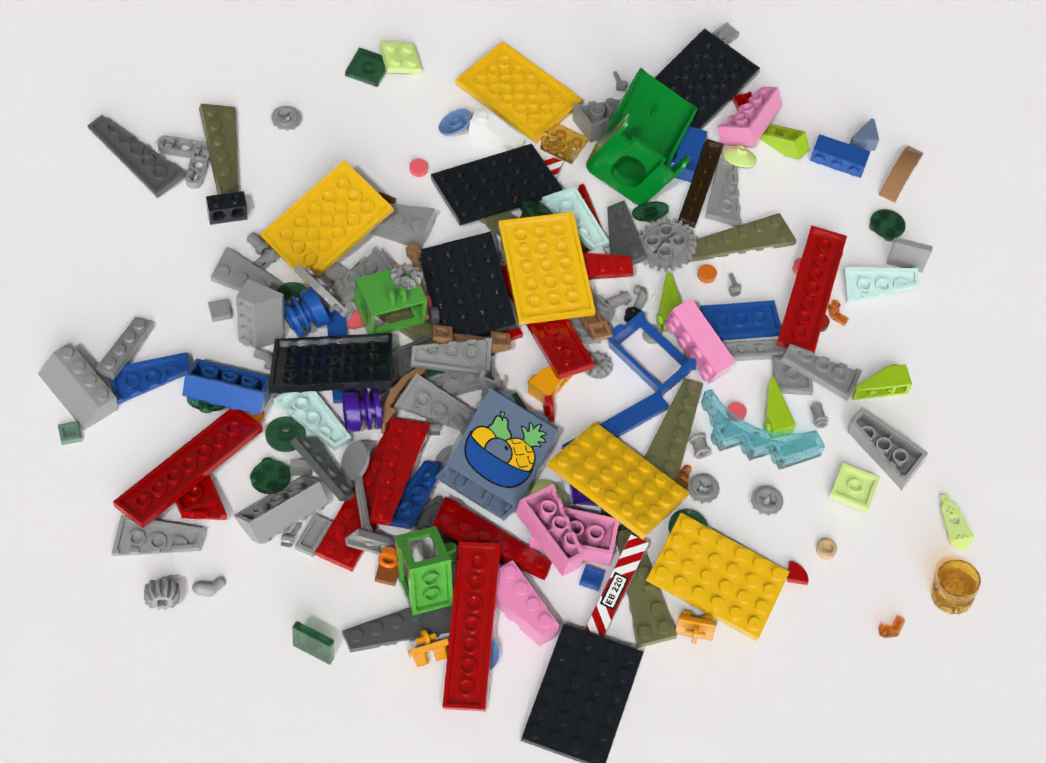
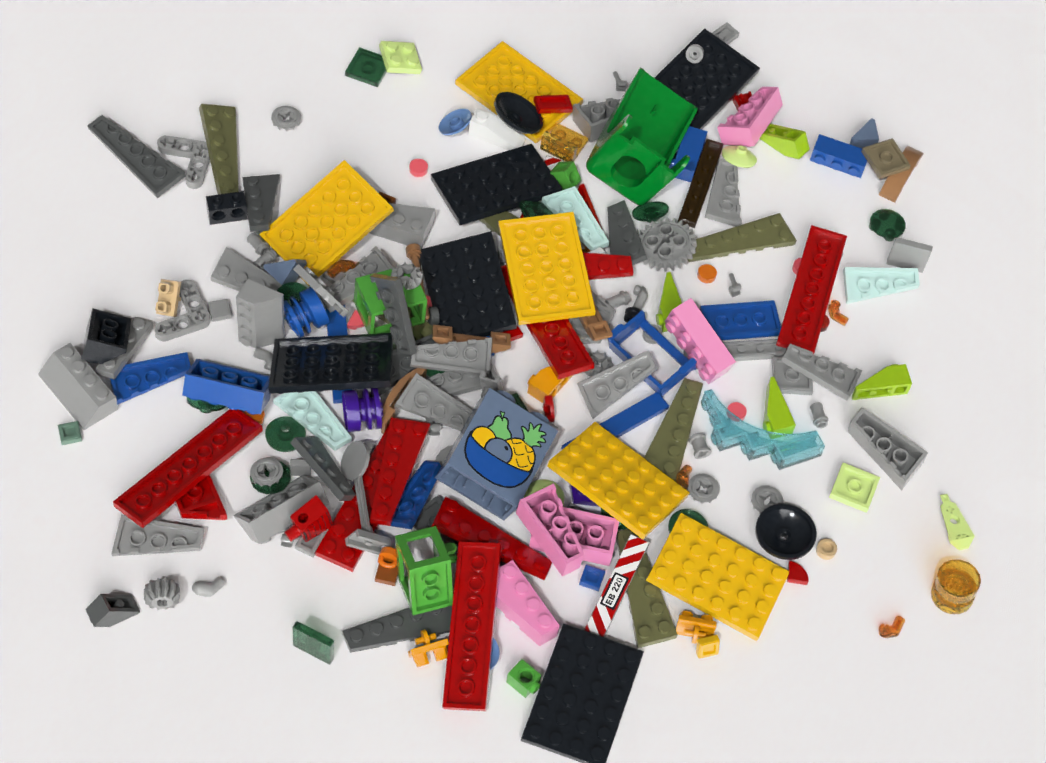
none -> black slope [81,308,132,364]
none -> dark grey slope [85,594,140,627]
none -> light grey beam [154,279,210,342]
none -> tan hips [155,279,181,317]
none -> dark grey wing [242,174,280,232]
none -> light grey gear [250,458,283,487]
none -> sand blue slope [264,259,307,286]
none -> red torso [284,495,333,542]
none -> clear orange arm [327,260,356,278]
none -> dark grey wing [370,273,417,355]
none -> black dish [494,92,543,134]
none -> bright green brick [506,659,541,698]
none -> red tile [533,95,573,114]
none -> bright green brick [550,161,581,190]
none -> light grey wing [577,350,657,419]
none -> light grey tile [686,44,704,63]
none -> yellow tile [696,635,720,659]
none -> black dish [755,504,817,560]
none -> dark tan tile [861,138,911,179]

